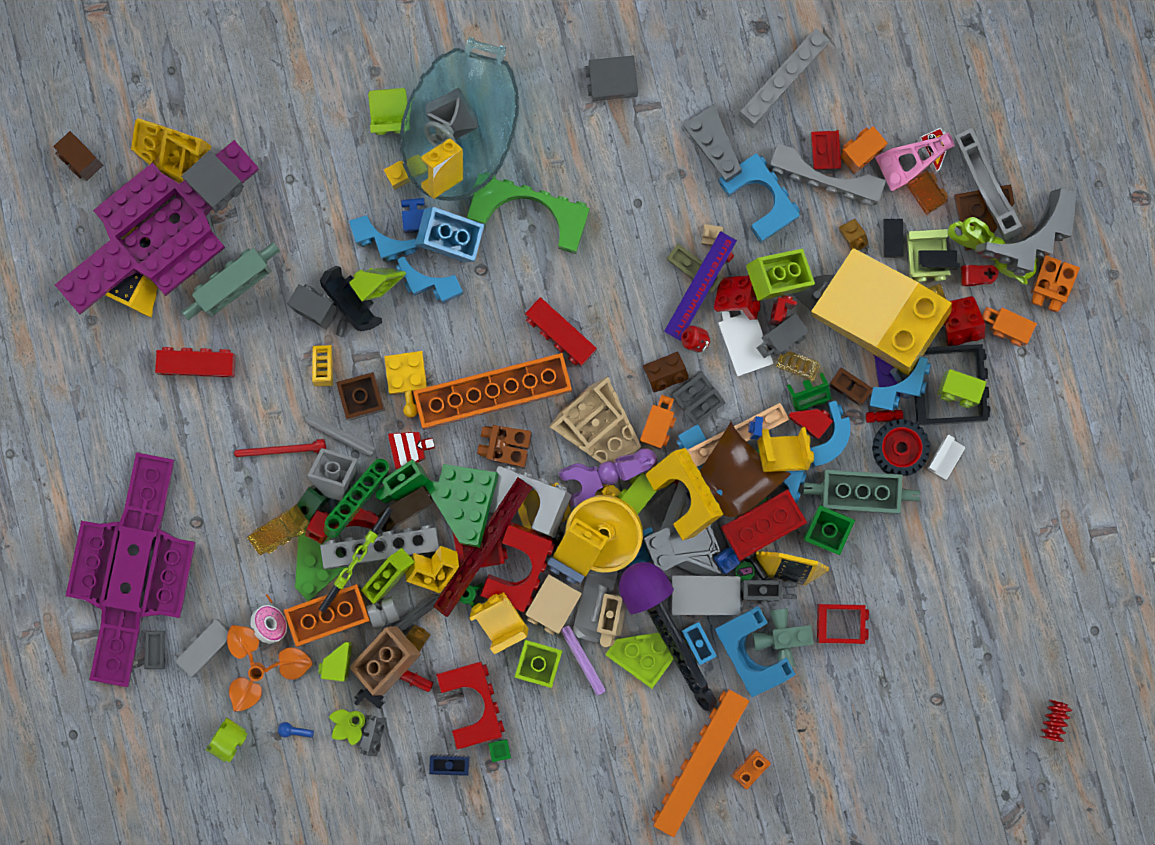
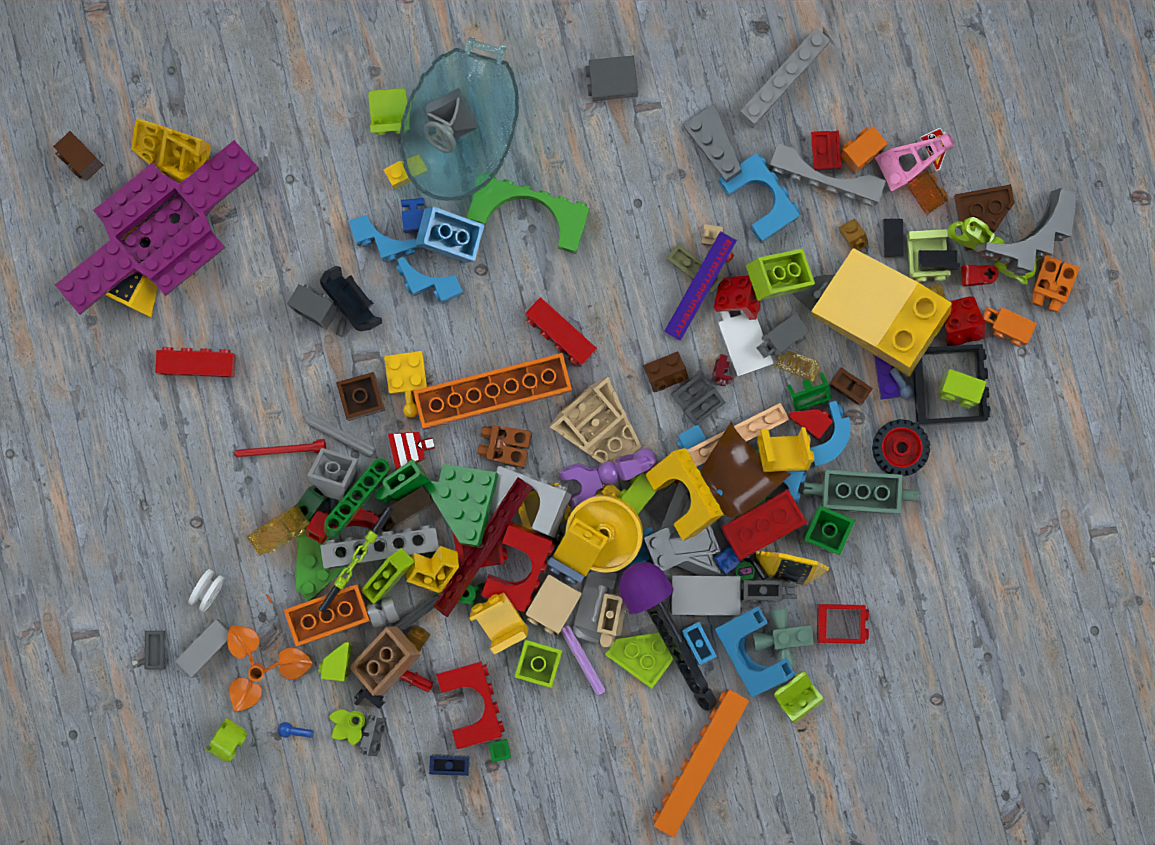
magenta piece [66,452,196,687] -> none
sand green brick [181,242,280,321] -> none
dark grey brick [182,150,244,213] -> none
tile [251,605,287,644] -> none
yellow slope [312,345,333,387] -> none
lime slope [349,267,407,301] -> none
yellow panel [421,139,463,199] -> none
orange brick [639,395,676,450] -> none
red head [681,325,710,353] -> none
orange hips [730,748,771,789] -> none
blue plate [748,416,764,440] -> none
red bracket [769,295,797,326] -> none
red axle [865,410,903,423] -> none
dark azure arch [869,357,931,412] -> none
white panel [926,435,965,480] -> none
light grey arch [955,128,1022,241] -> none
red piece [1040,699,1072,742] -> none
none -> white wheel [188,569,225,612]
none -> dark red bracket [711,354,734,386]
none -> lime bracket [774,672,825,723]

